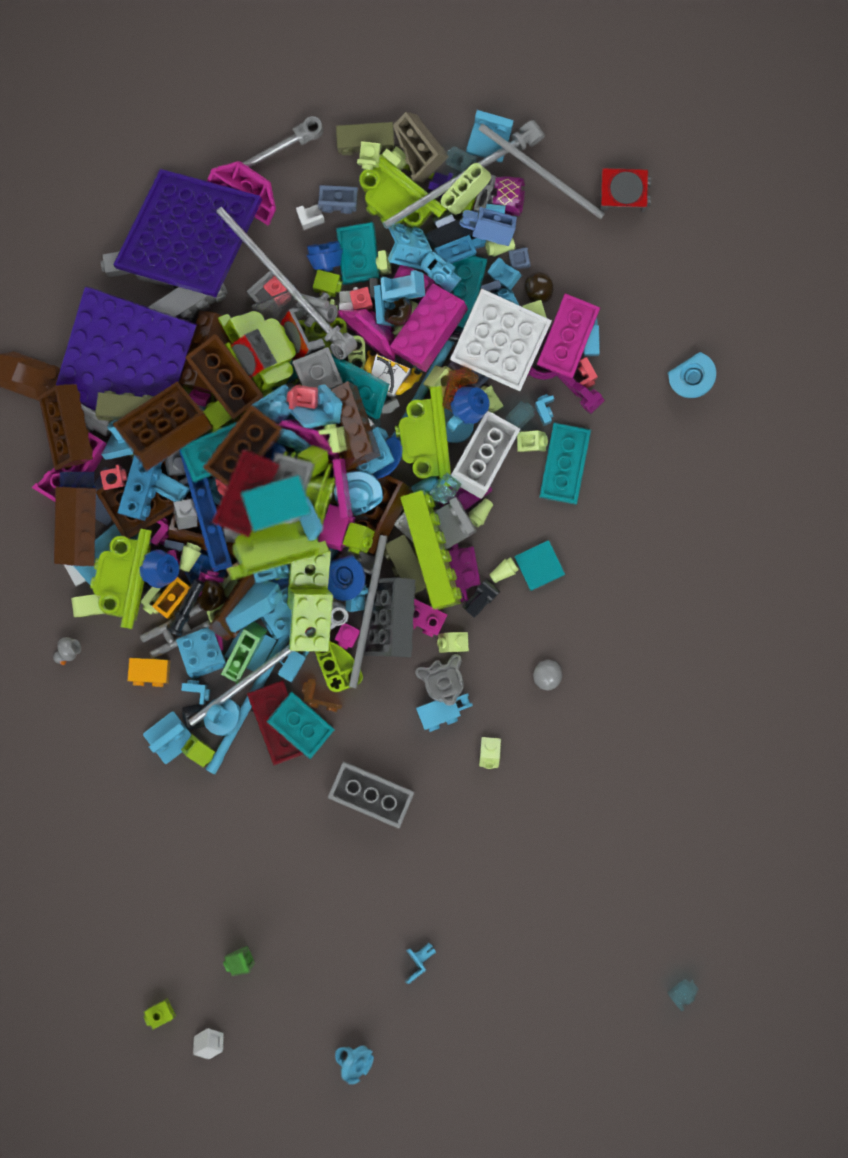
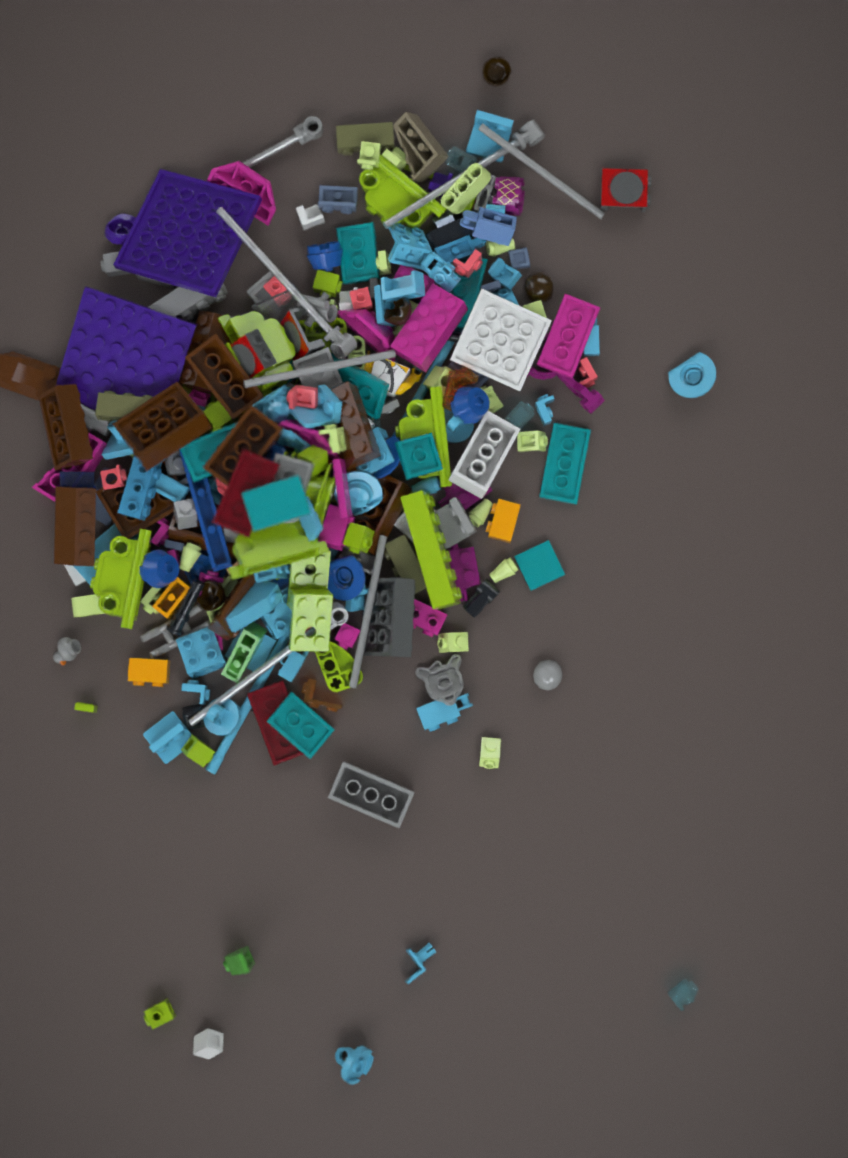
clear light blue brick [429,472,462,504] -> none
none -> lime tile [74,702,98,713]
none -> dark purple hat [104,214,136,245]
none -> light grey piece [243,350,396,388]
none -> teal tile [395,433,443,480]
none -> coral bracket [453,249,483,278]
none -> dark brown hair [482,57,512,86]
none -> light orange brick [486,499,521,543]

